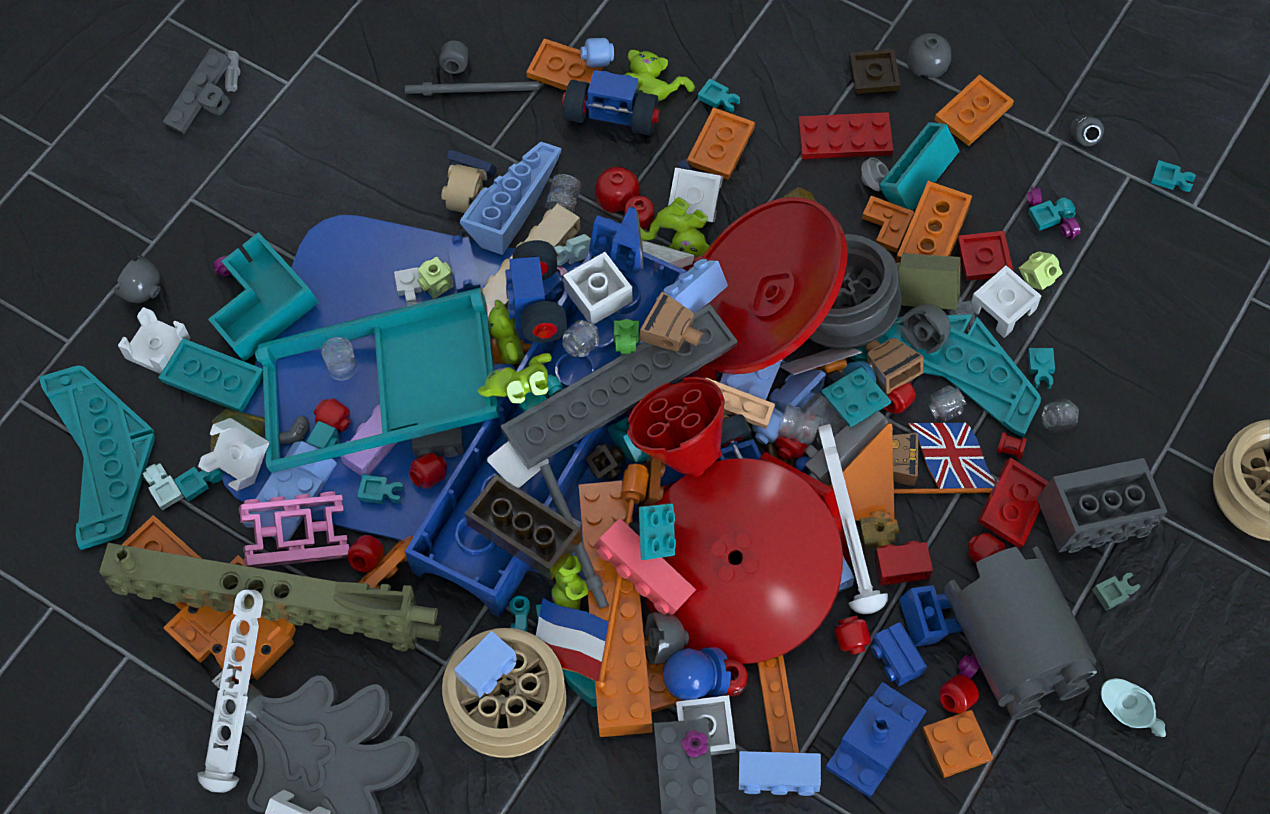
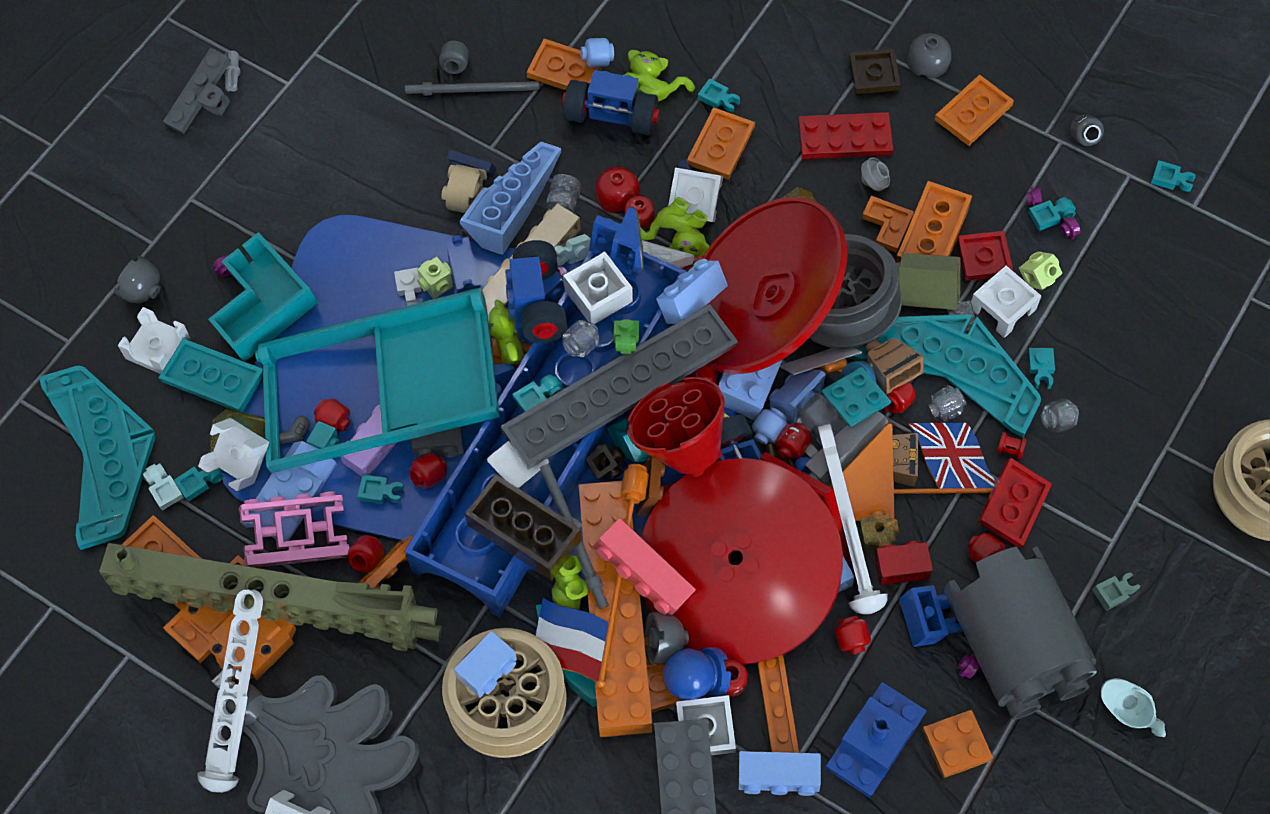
clear wheel [321,337,358,380] -> none
lime animal [477,353,552,403] -> none
teal plate [510,596,531,632] -> none
teal plate [629,503,676,560] -> none
medium nougat torso [639,292,703,351] -> none
magenta plate [682,730,708,757] -> none
light nougat plate [706,377,775,429] -> none
clear wheel [777,404,821,445] -> none
blue brick [871,622,927,686] -> none
teal brick [879,122,959,211] -> none
dark grey cylinder [901,304,951,354] -> none
red head [939,675,979,714] -> none
dark grey brick [1037,458,1167,553] -> none

